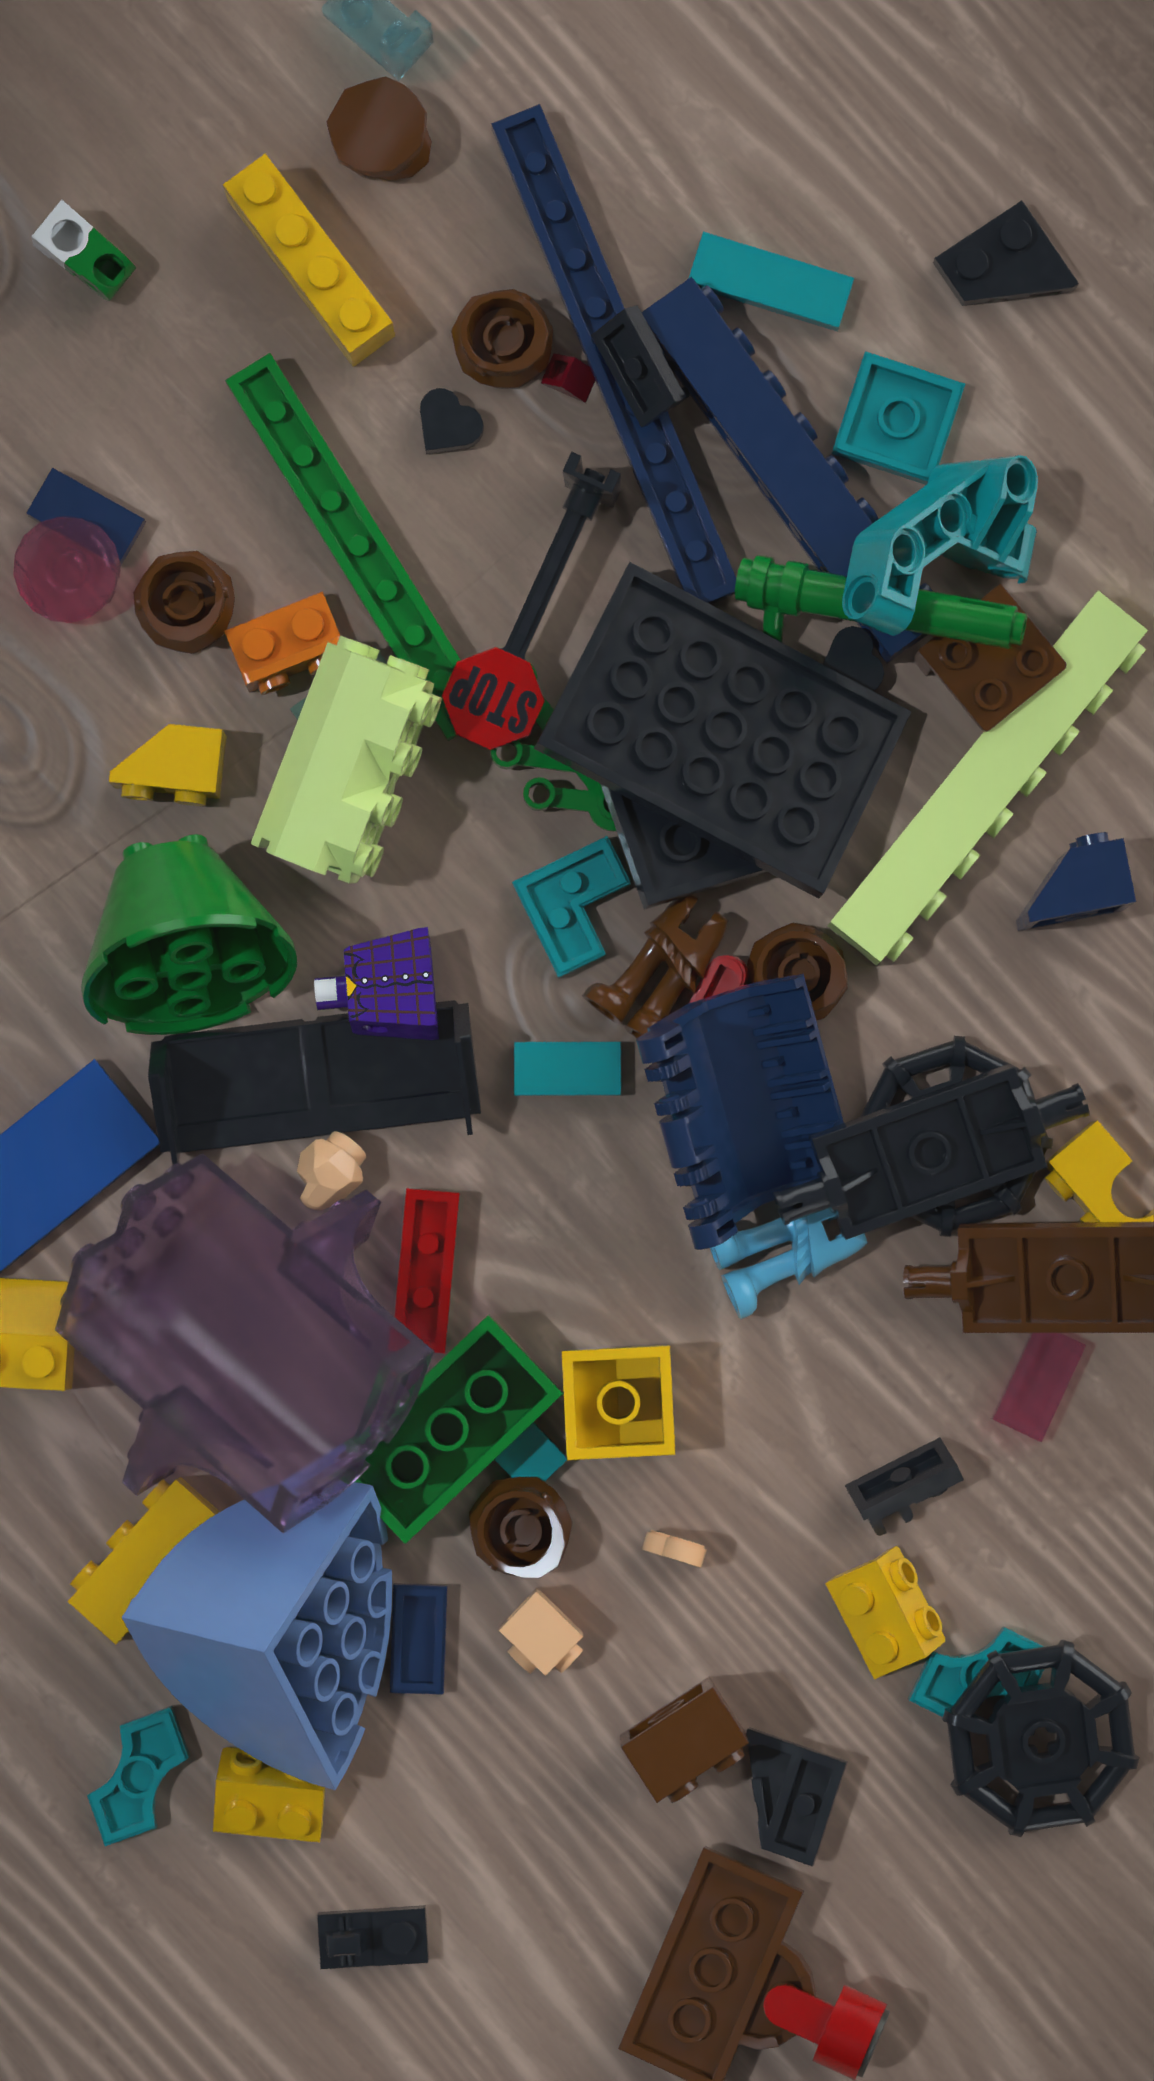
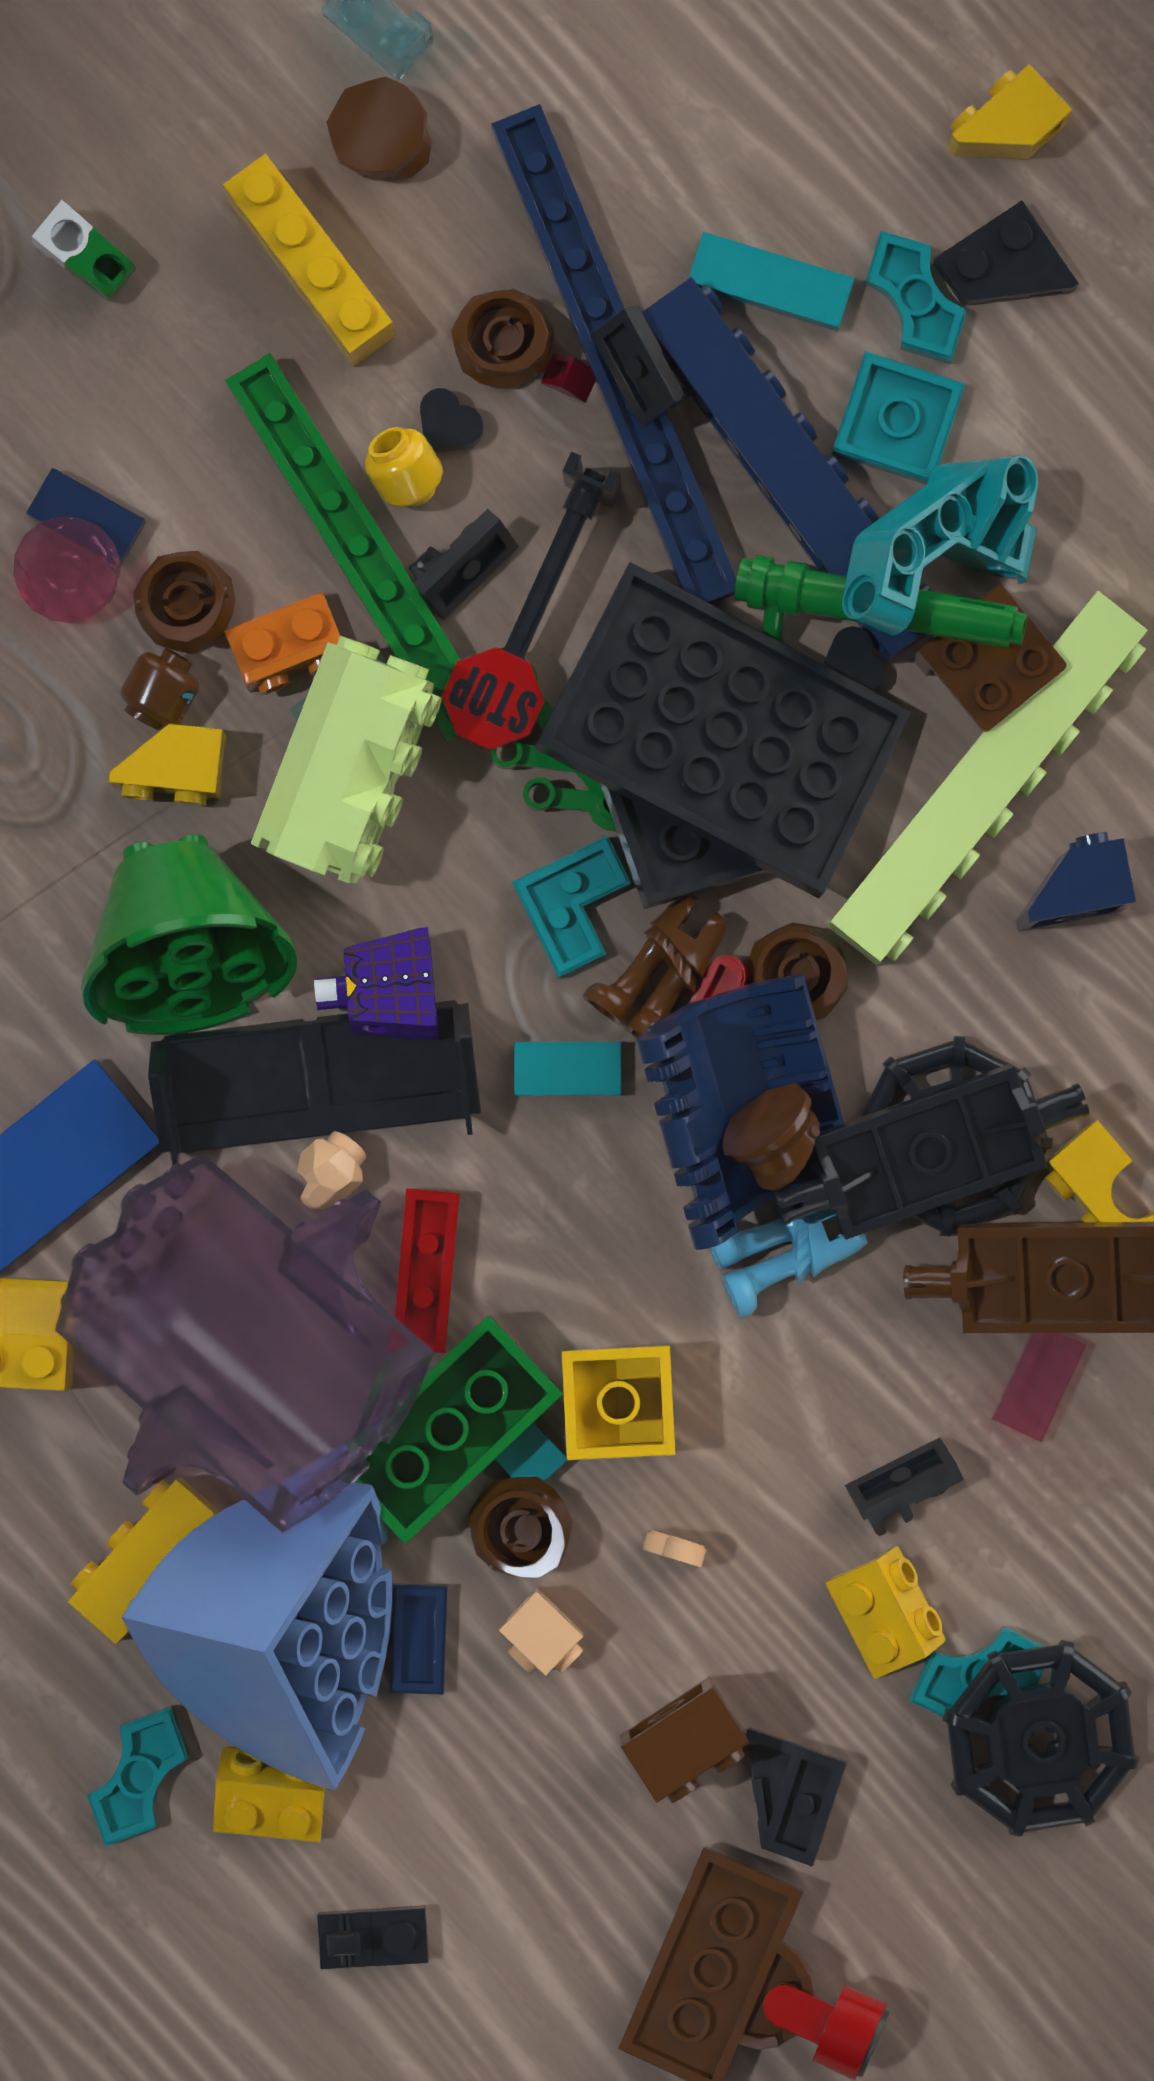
none -> reddish brown head [121,648,199,731]
none -> yellow head [364,427,443,507]
none -> black hinge [409,509,519,620]
none -> reddish brown hat [722,1082,820,1191]
none -> teal tile [865,231,967,364]
none -> yellow slope [947,64,1072,159]

